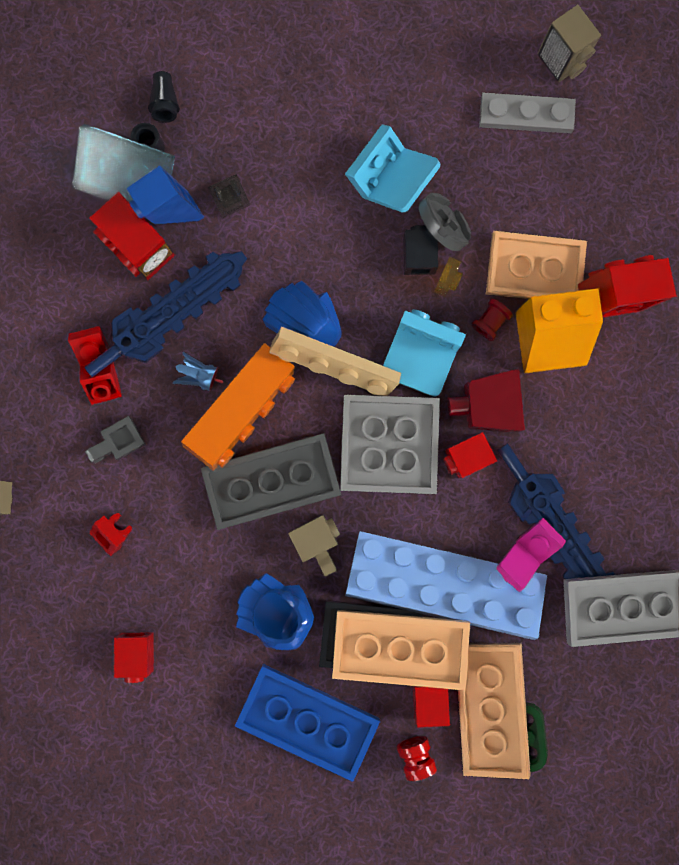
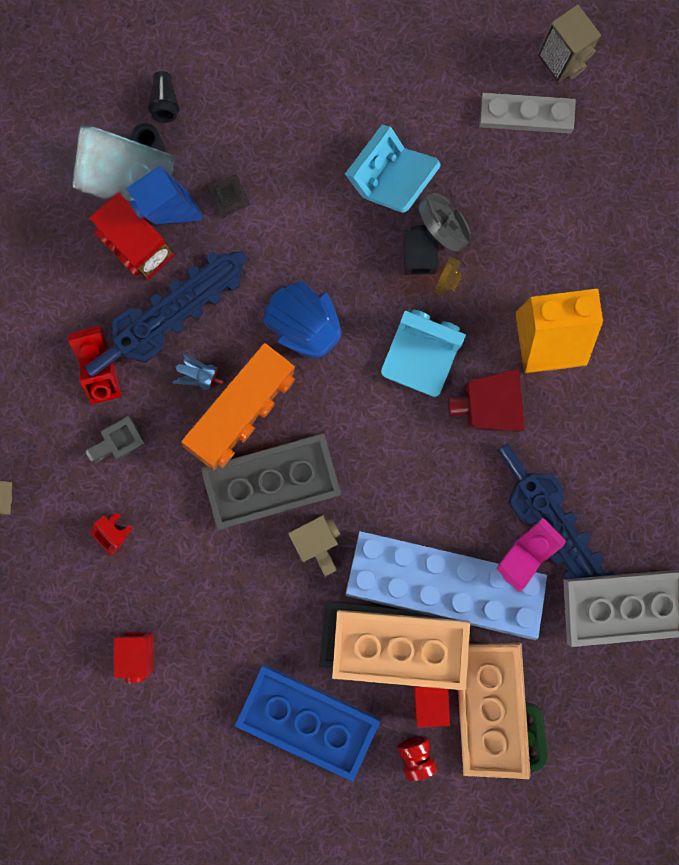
blue hair [236,573,314,650] -> none
tan plate [269,326,401,396] -> none
light grey plate [340,395,440,494] -> none
red brick [443,432,497,478] -> none
dark red bush [471,299,513,341] -> none
light nougat tile [486,231,587,299] -> none
red brick [577,255,677,318] -> none

